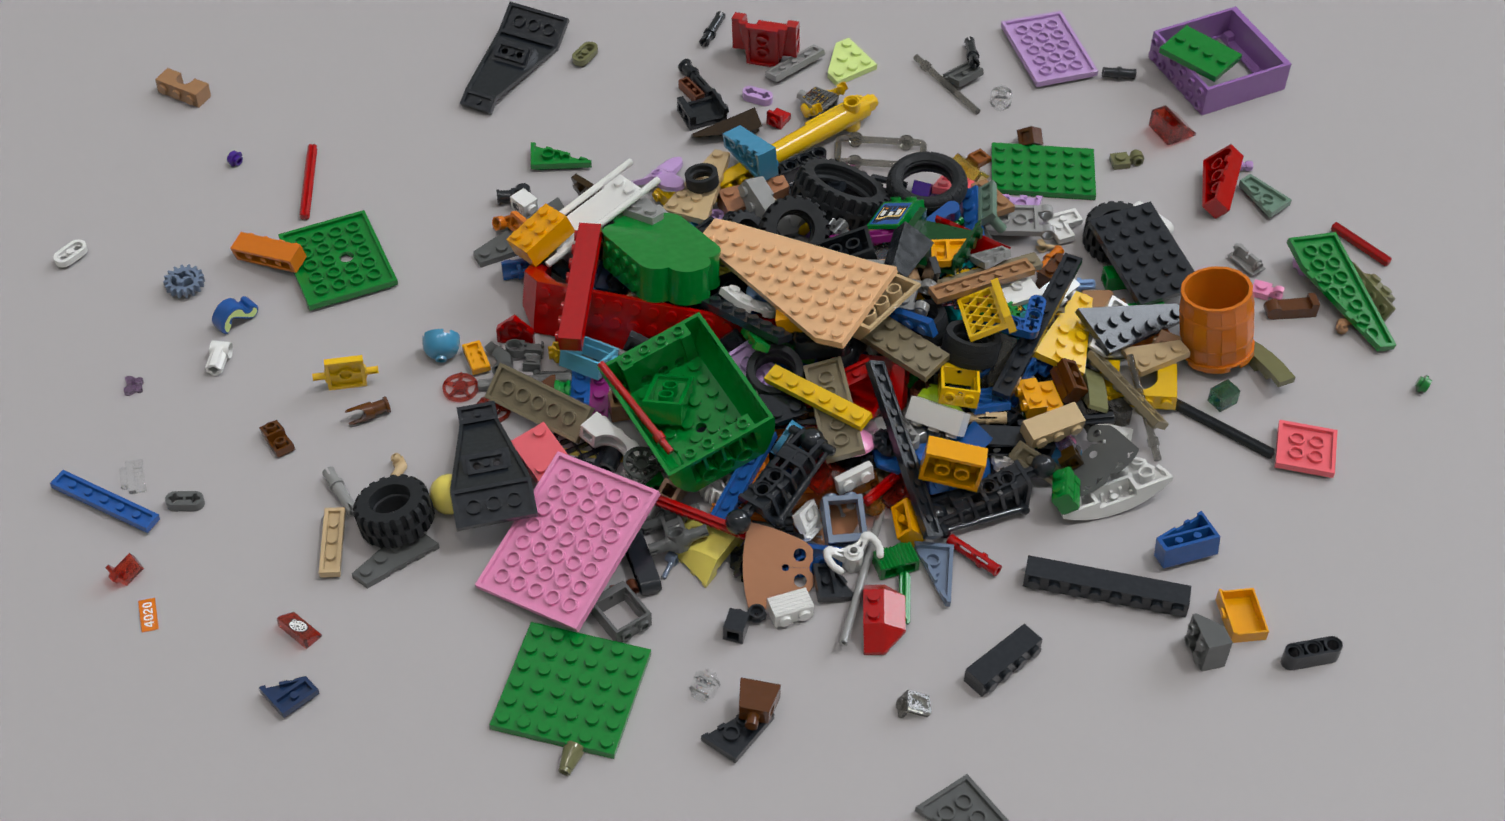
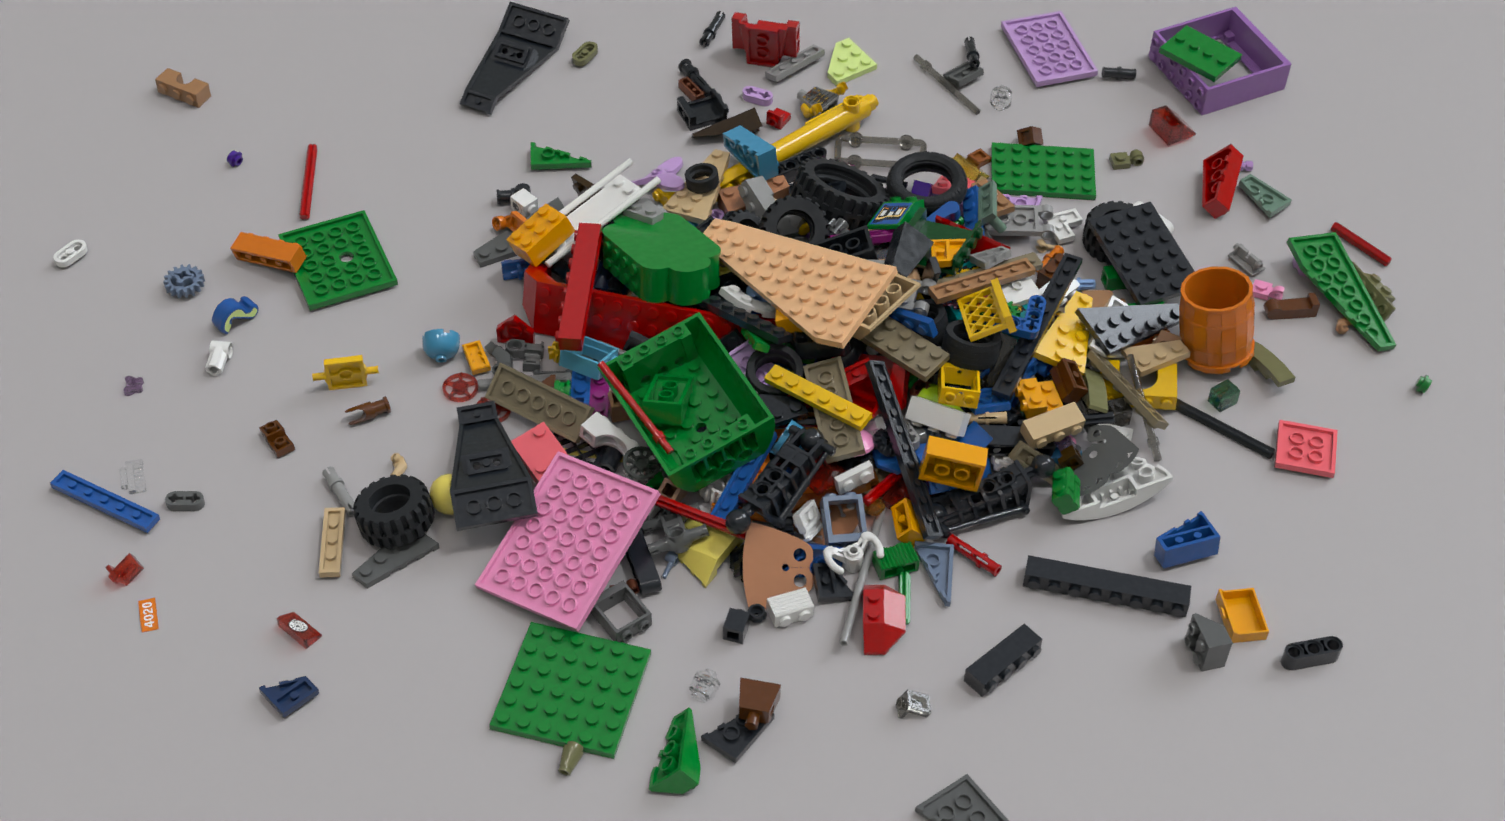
none -> green wedge [649,707,701,794]

